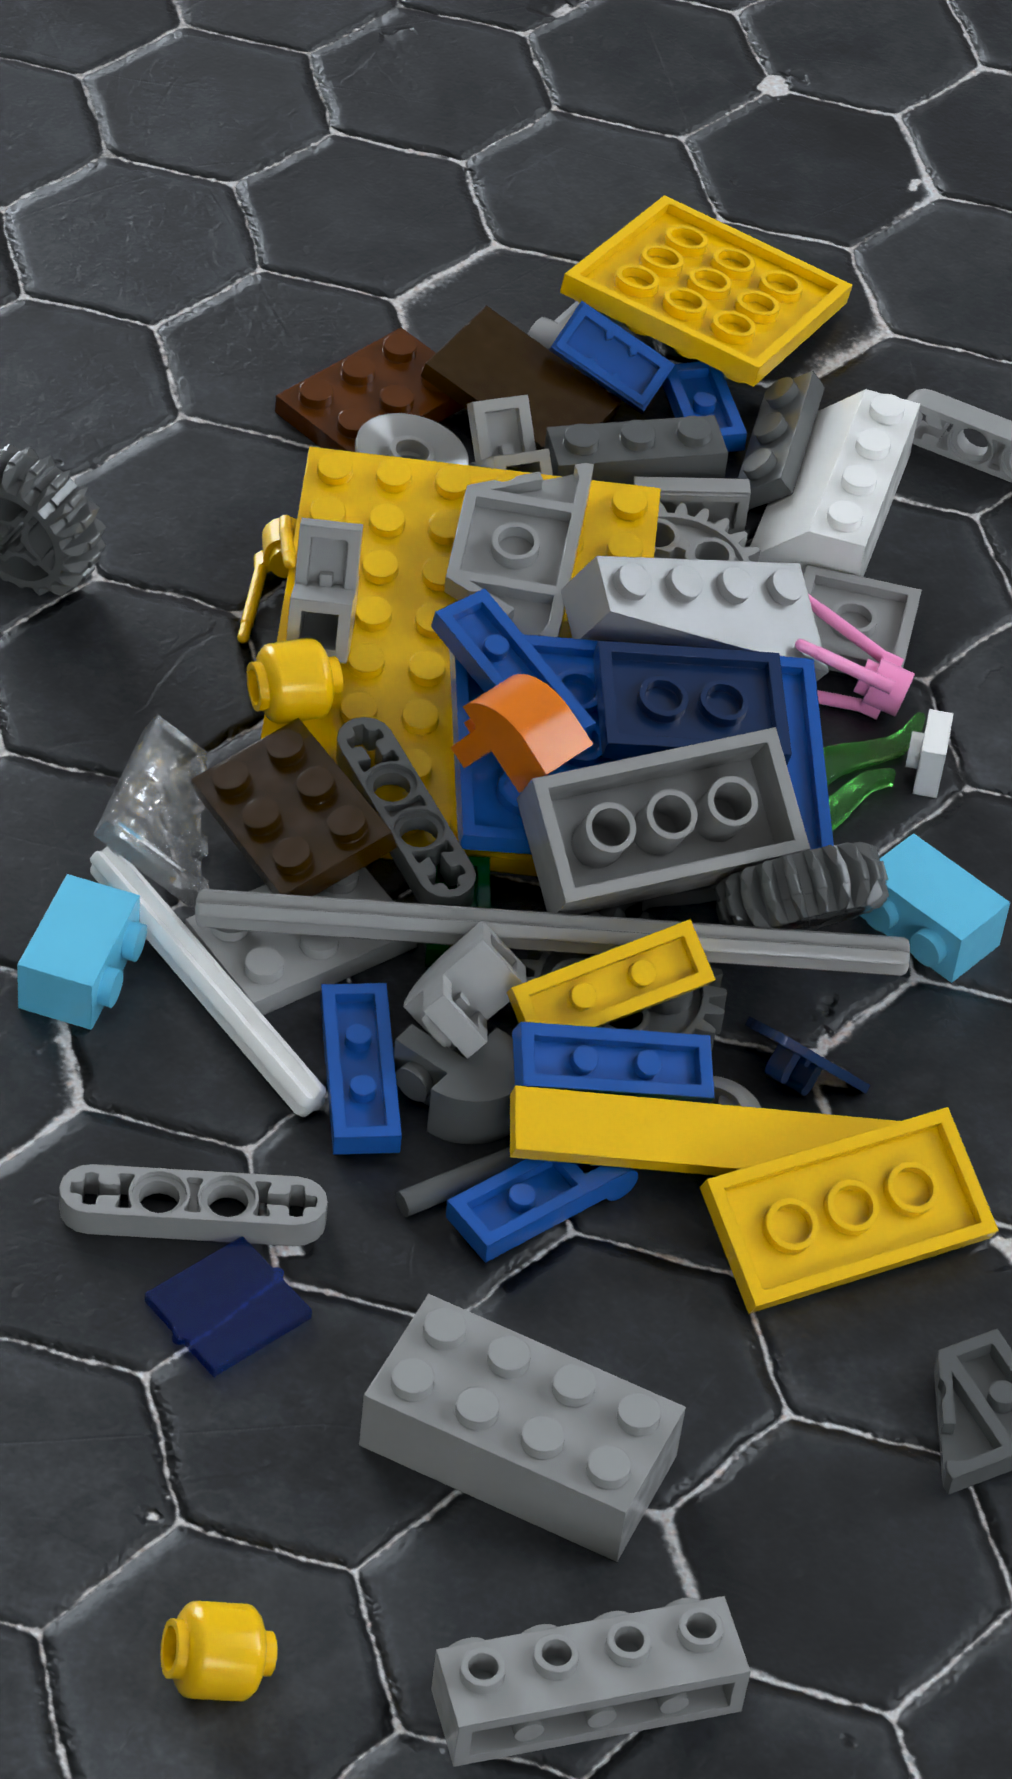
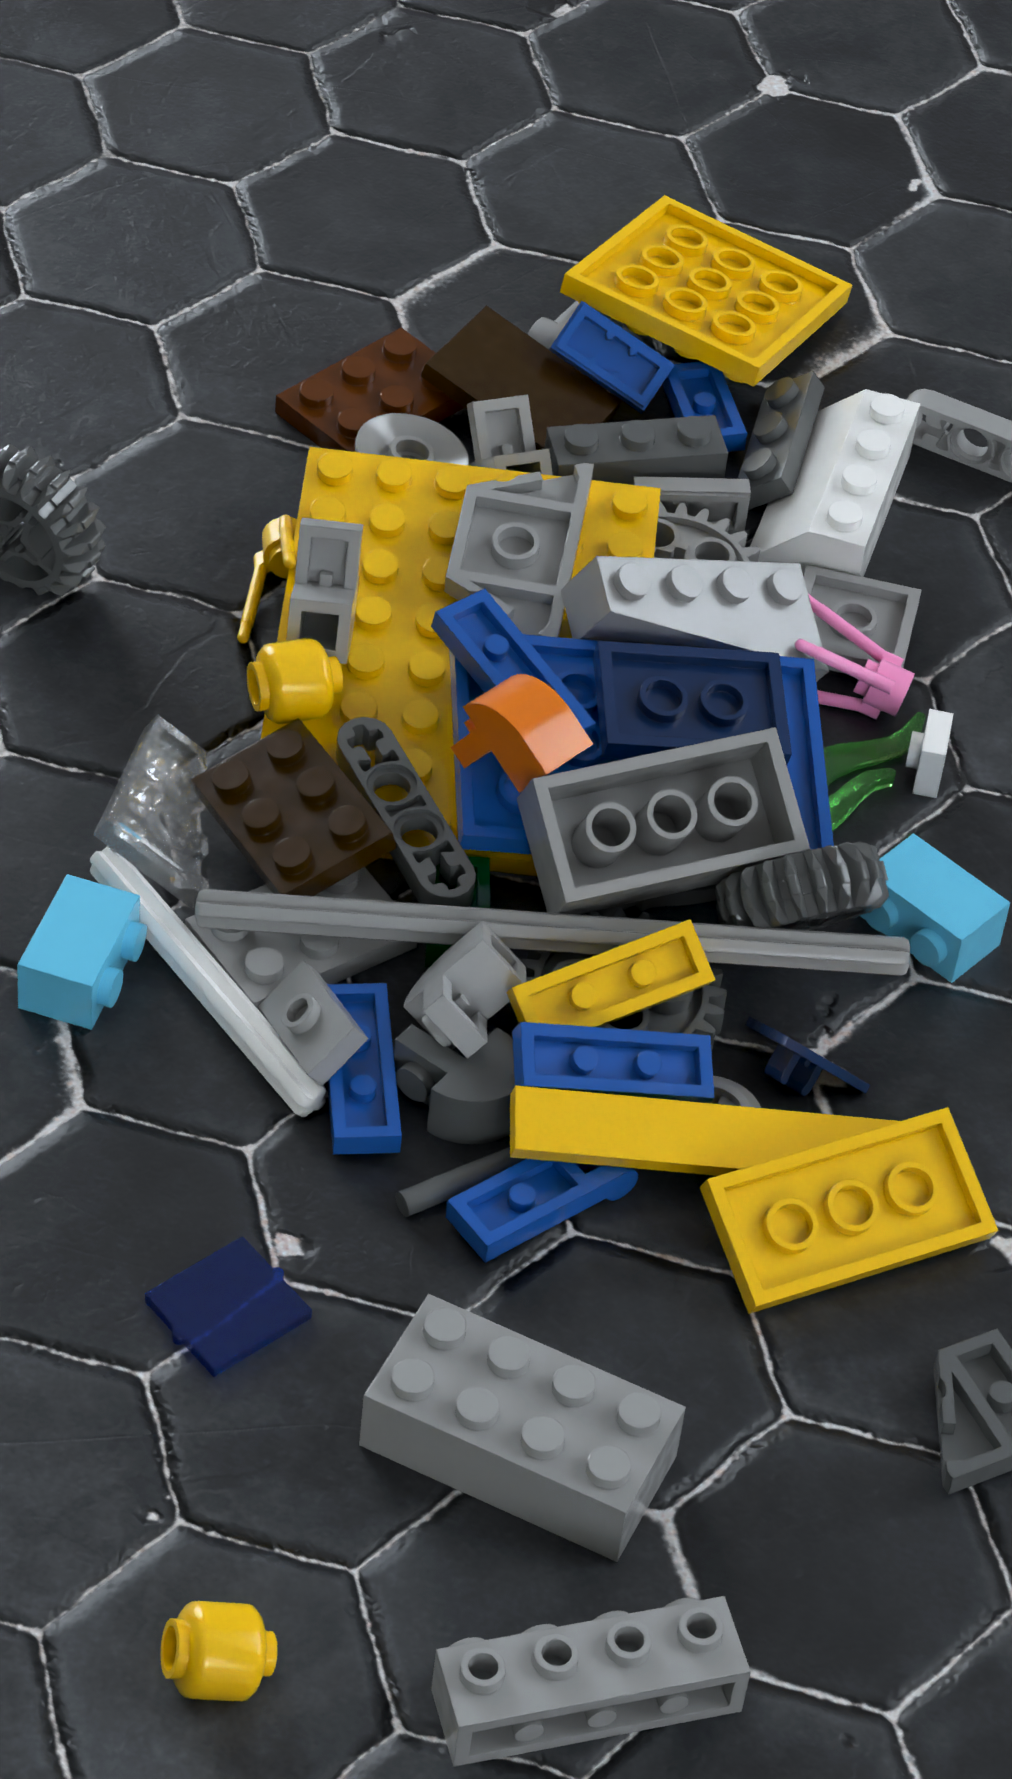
light grey beam [59,1164,328,1246] -> none
none -> light grey plate [257,960,368,1086]

